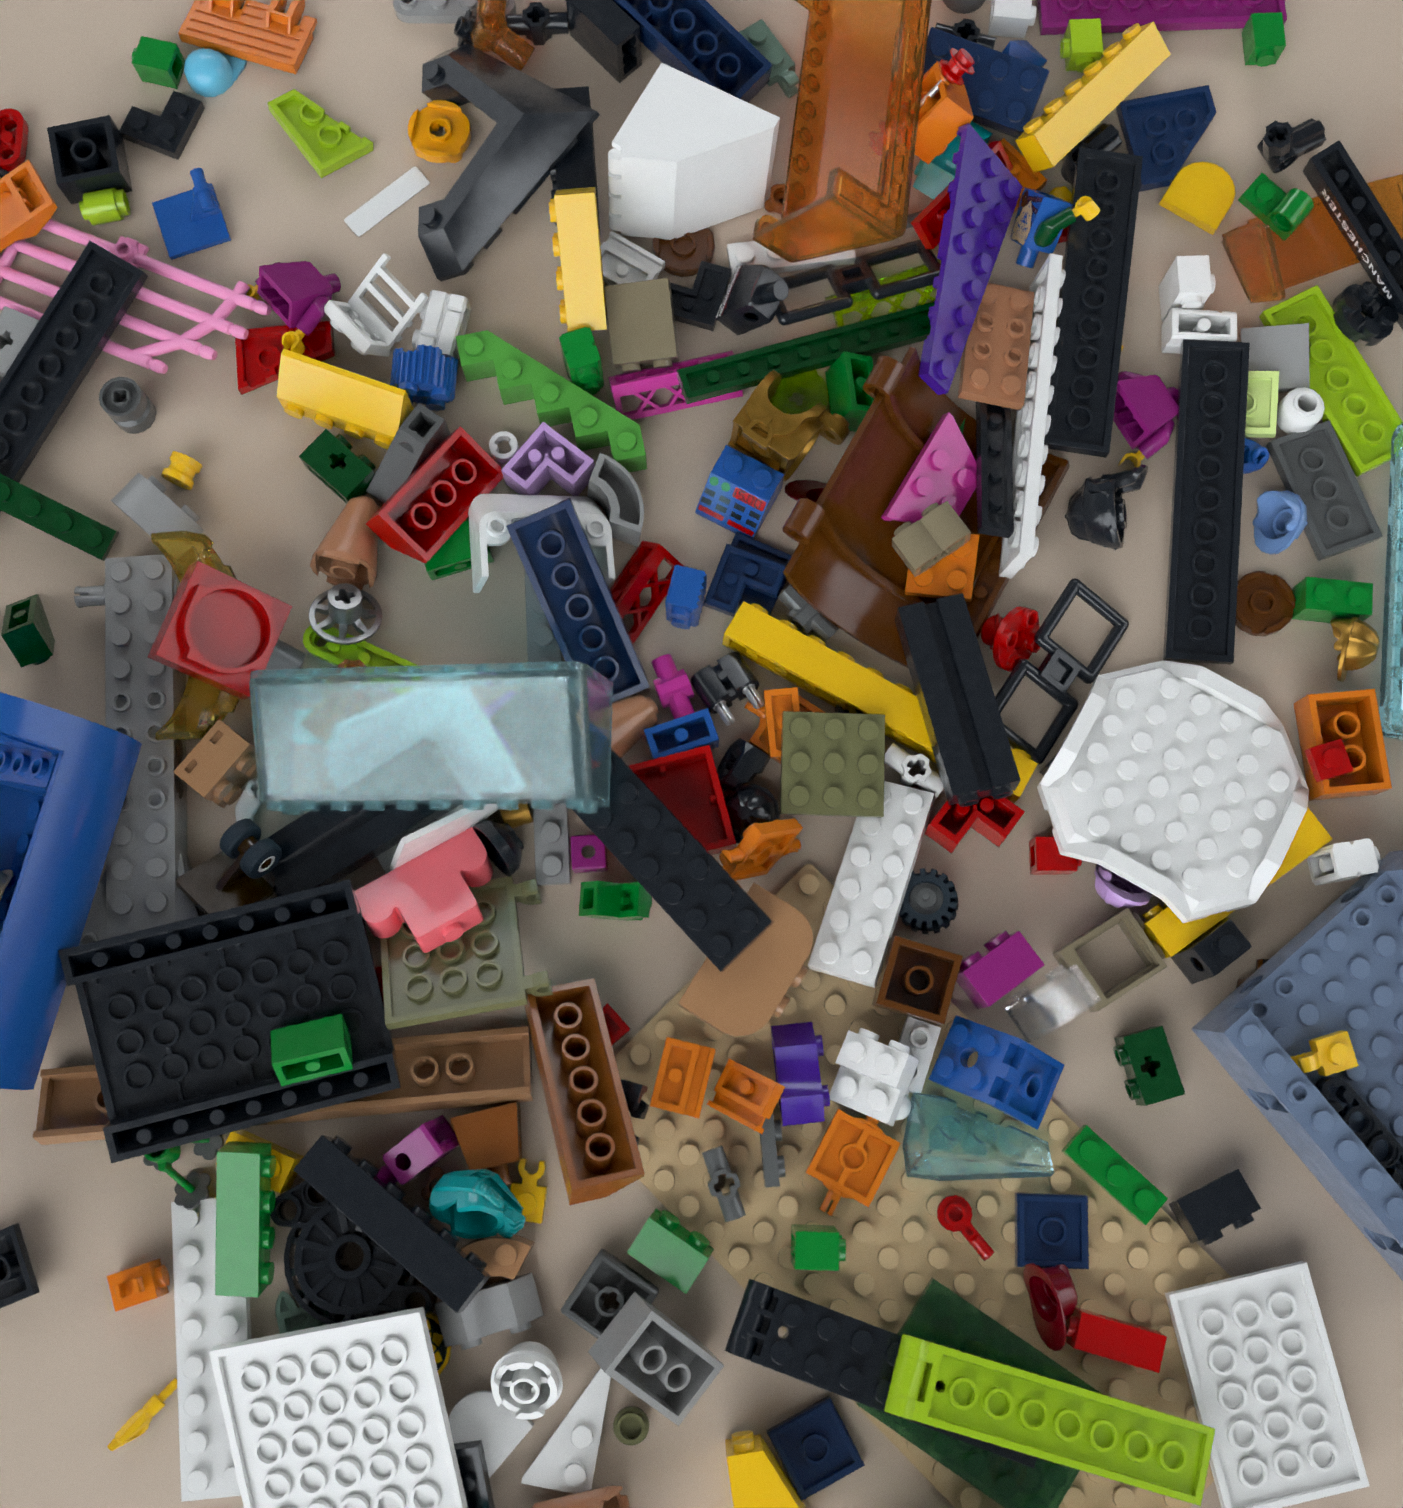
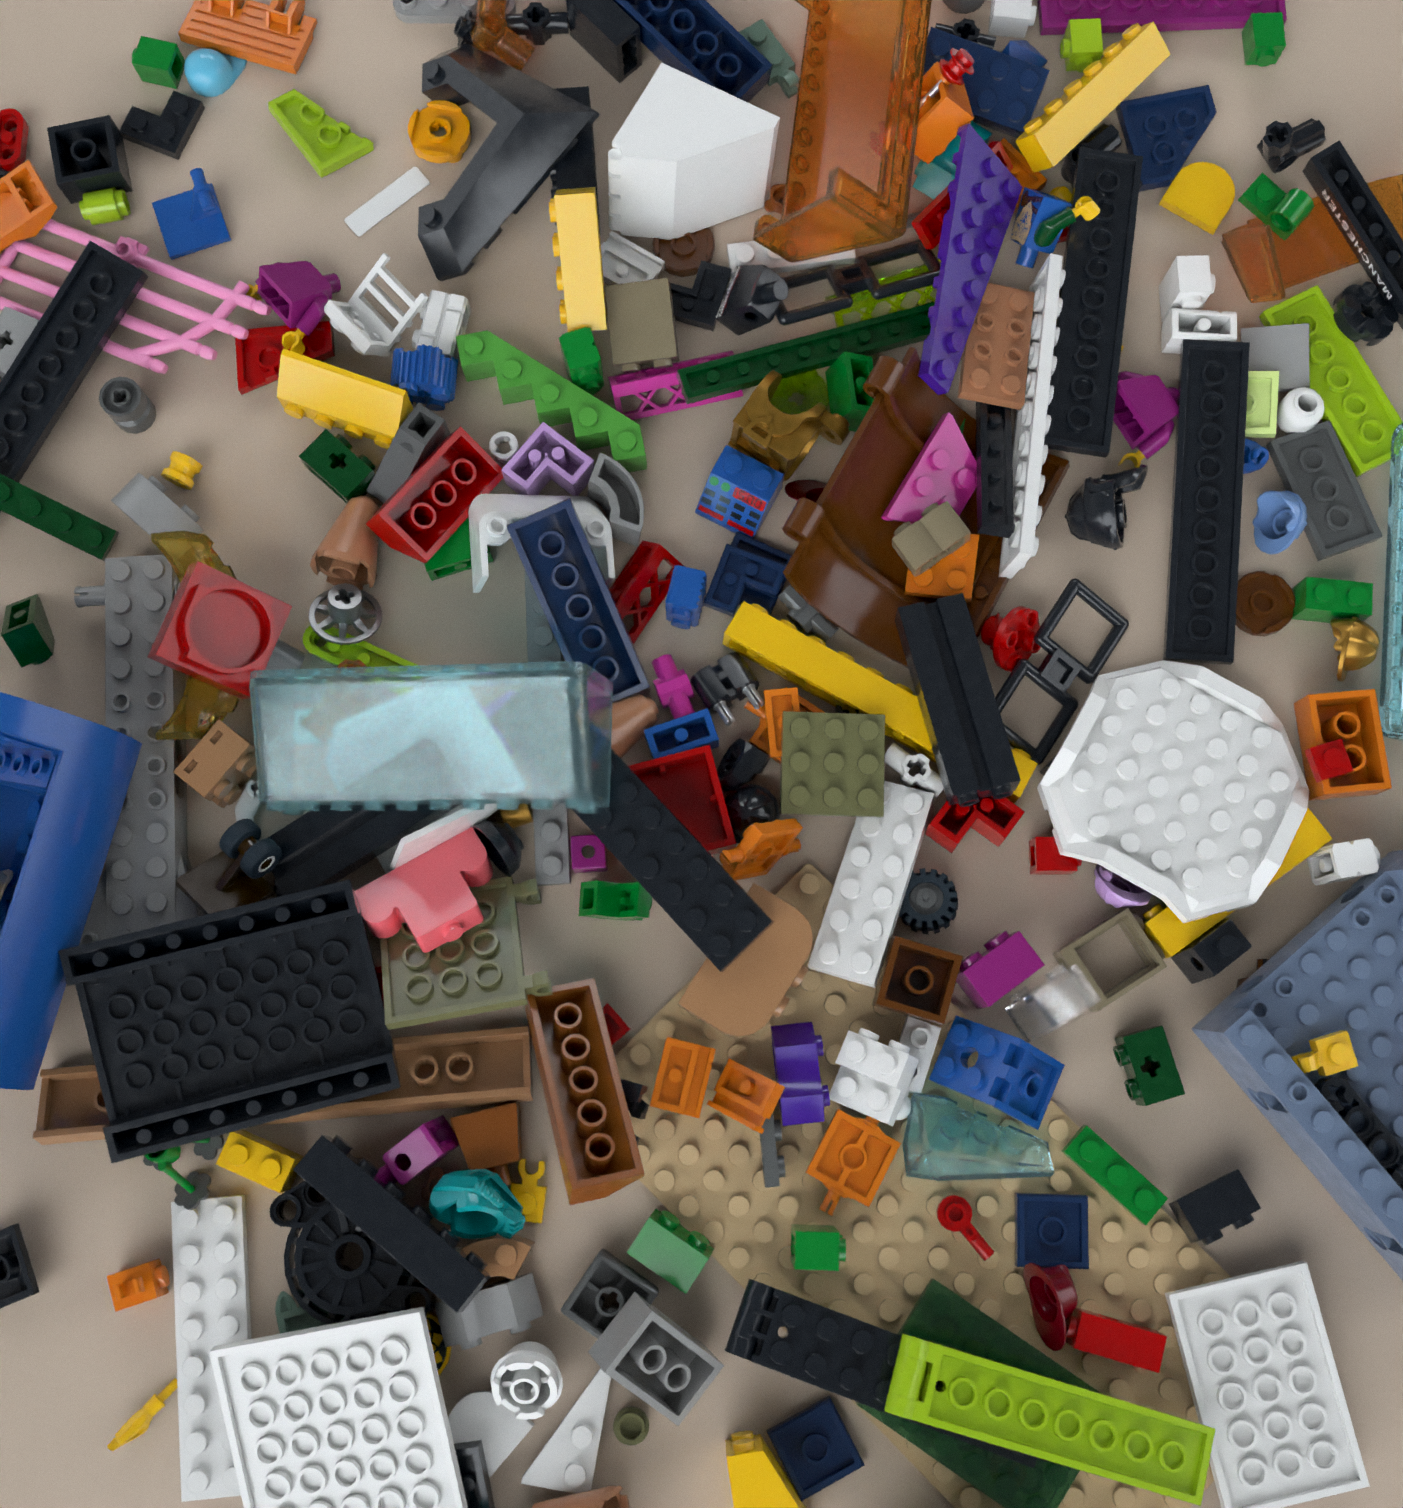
brick [215,1141,276,1298] -> none
green brick [270,1014,353,1086] -> none
dark grey axle [702,1146,746,1222] -> none

